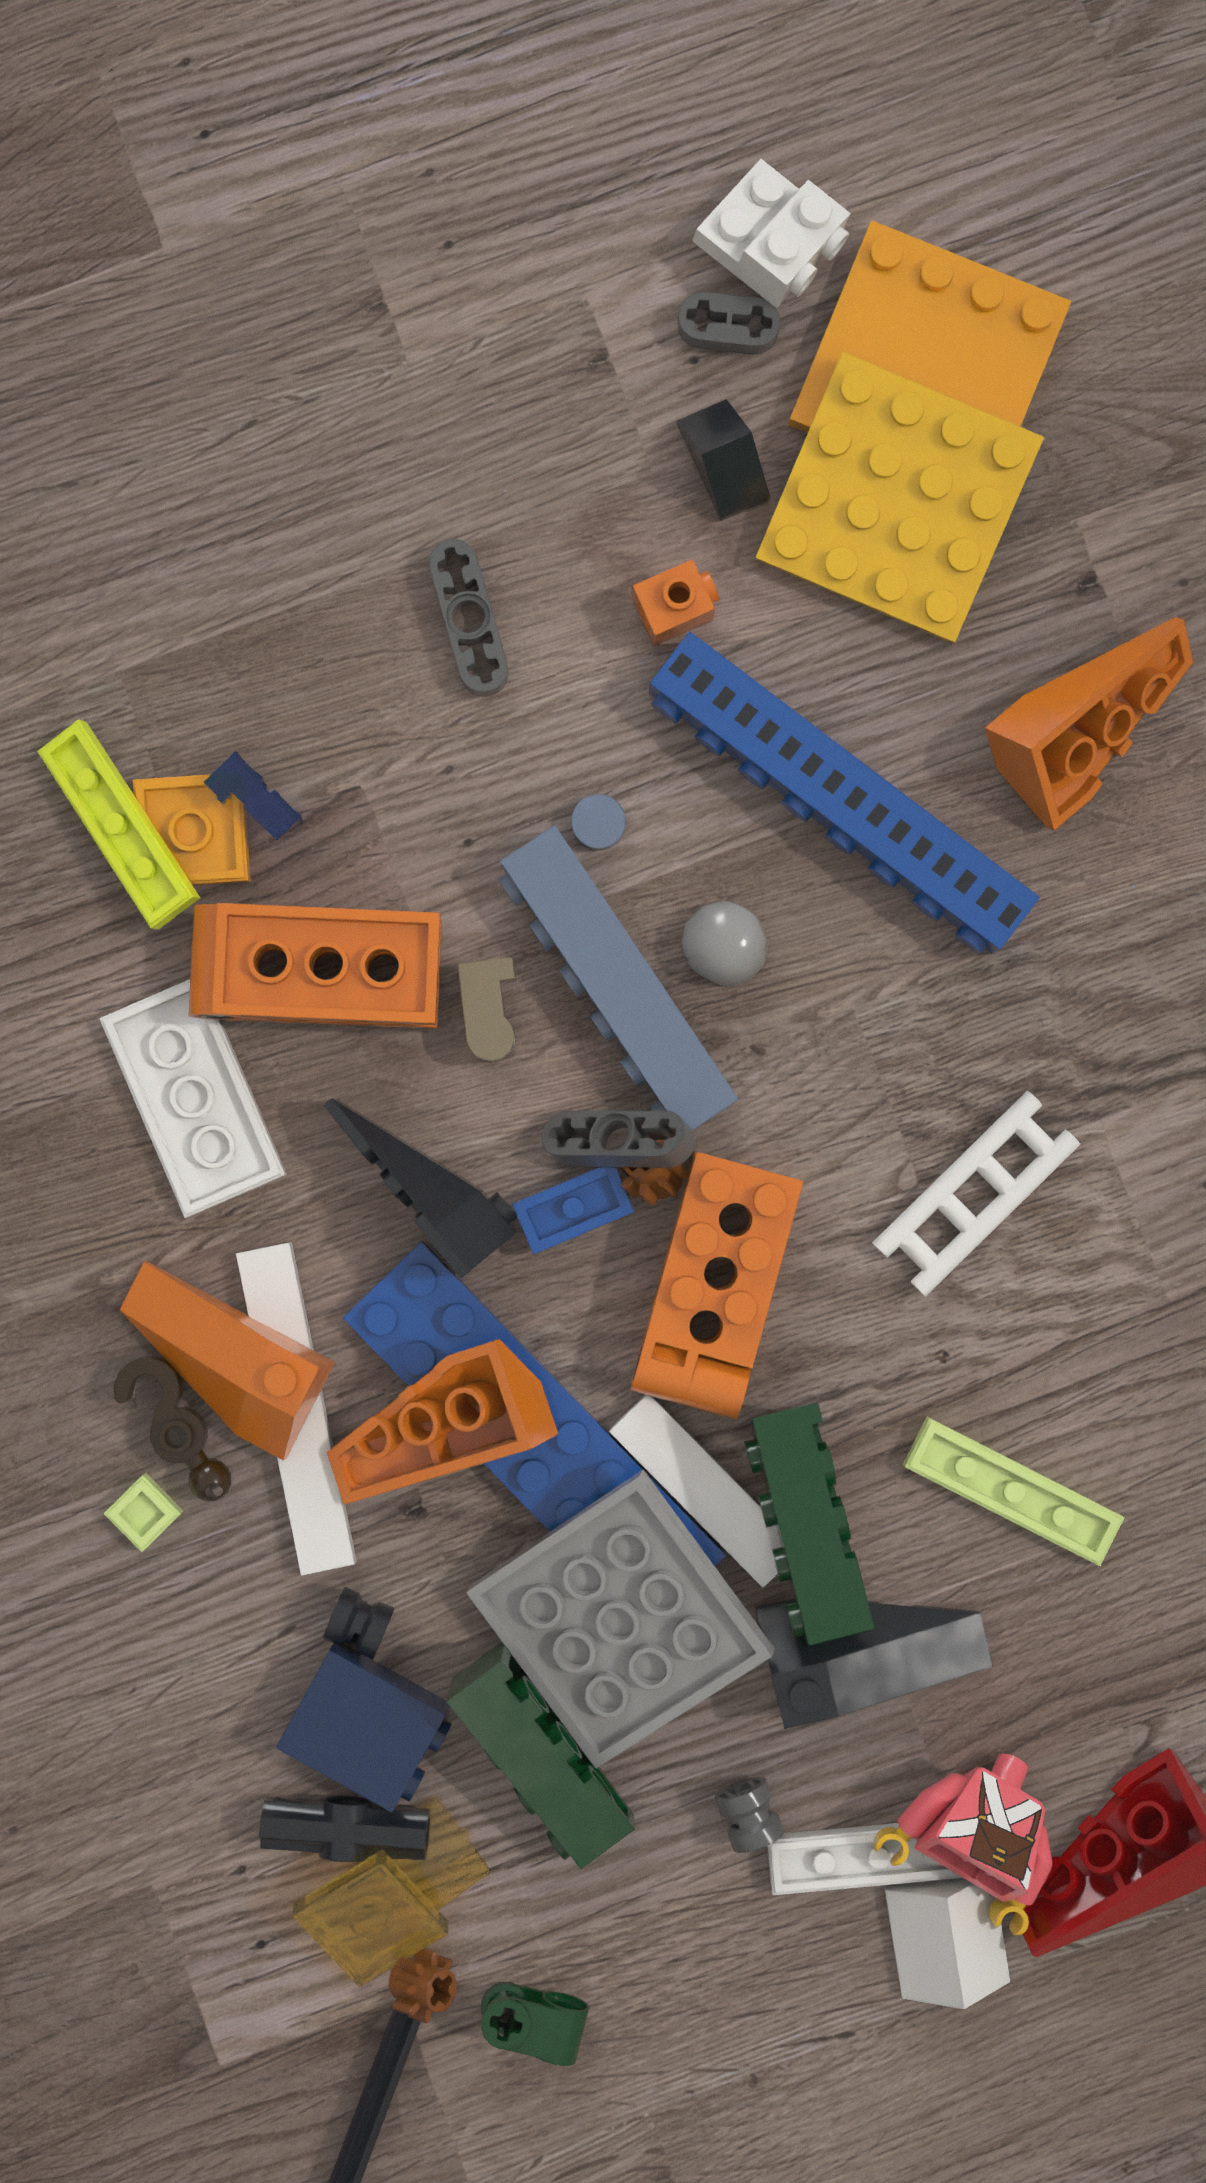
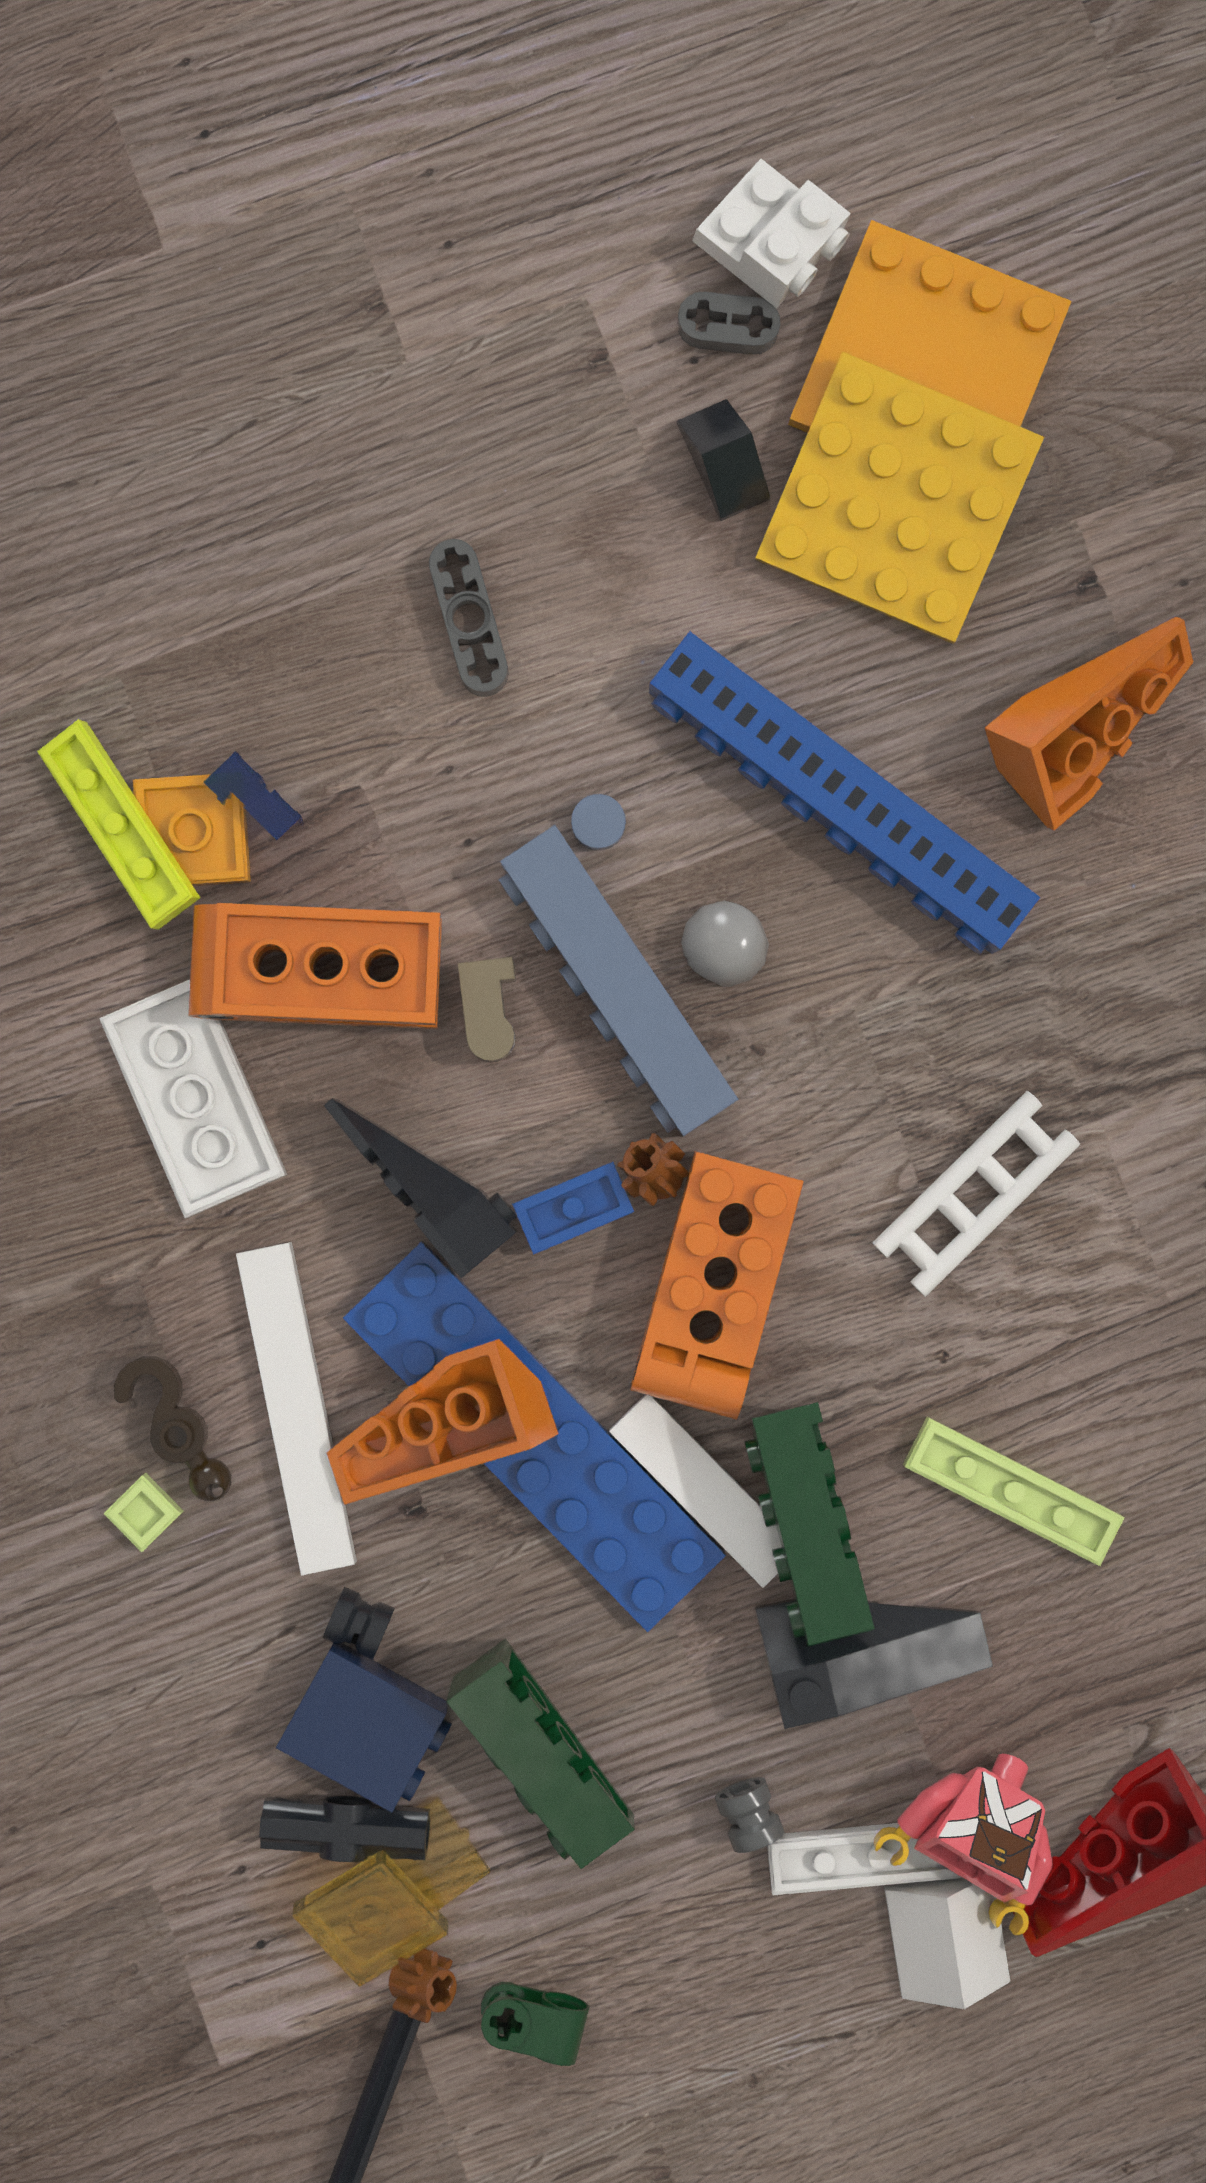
orange wedge [120,1261,335,1461] -> none
light grey plate [466,1470,775,1768] -> none
dark grey beam [541,1111,695,1168] -> none
orange brick [632,559,719,646] -> none

